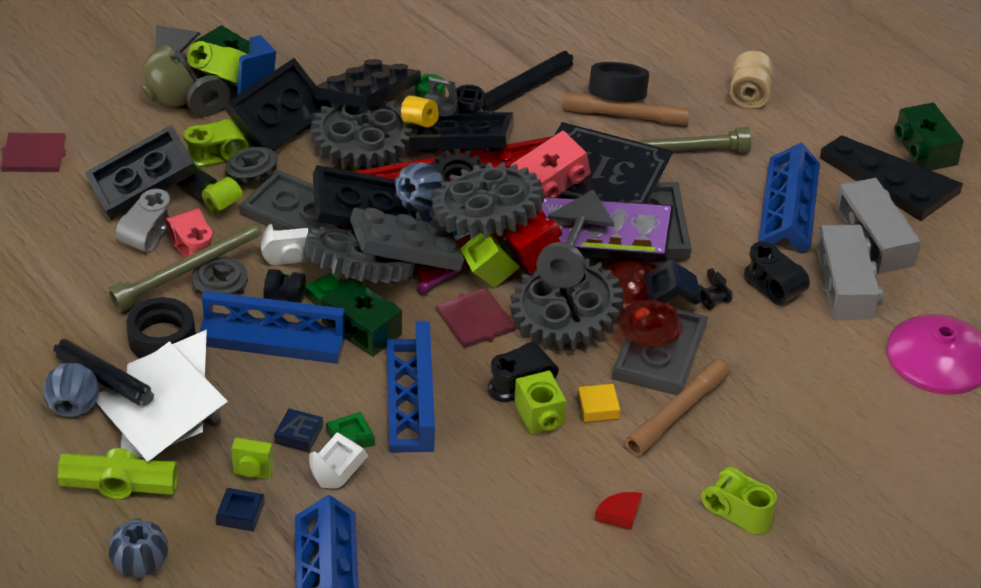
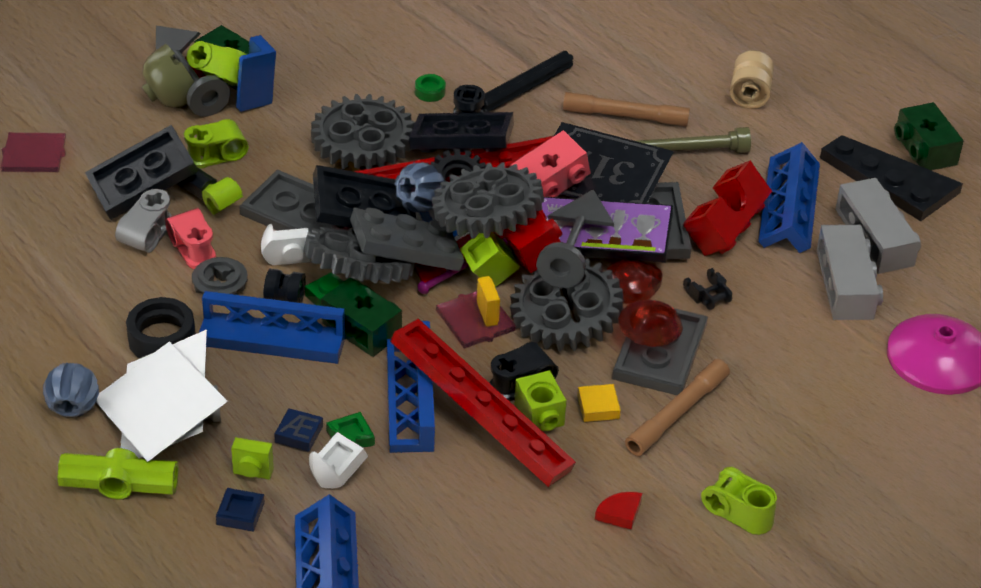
black axle [53,339,154,406] -> none
olive piece [108,224,262,313] -> none
sand blue piece [108,518,168,579] -> none
black plate [223,58,331,151] -> none
dark grey gear [225,147,278,184] -> none
black plate [314,59,421,108] -> none
leg [401,77,458,128] -> none
black tyre [589,62,649,101] -> none
black panel [644,259,702,308] -> none
black piece [744,242,810,305] -> none
none -> red plate [390,318,576,487]
none -> yellow tile [477,276,500,327]
none -> red arch [682,160,772,256]

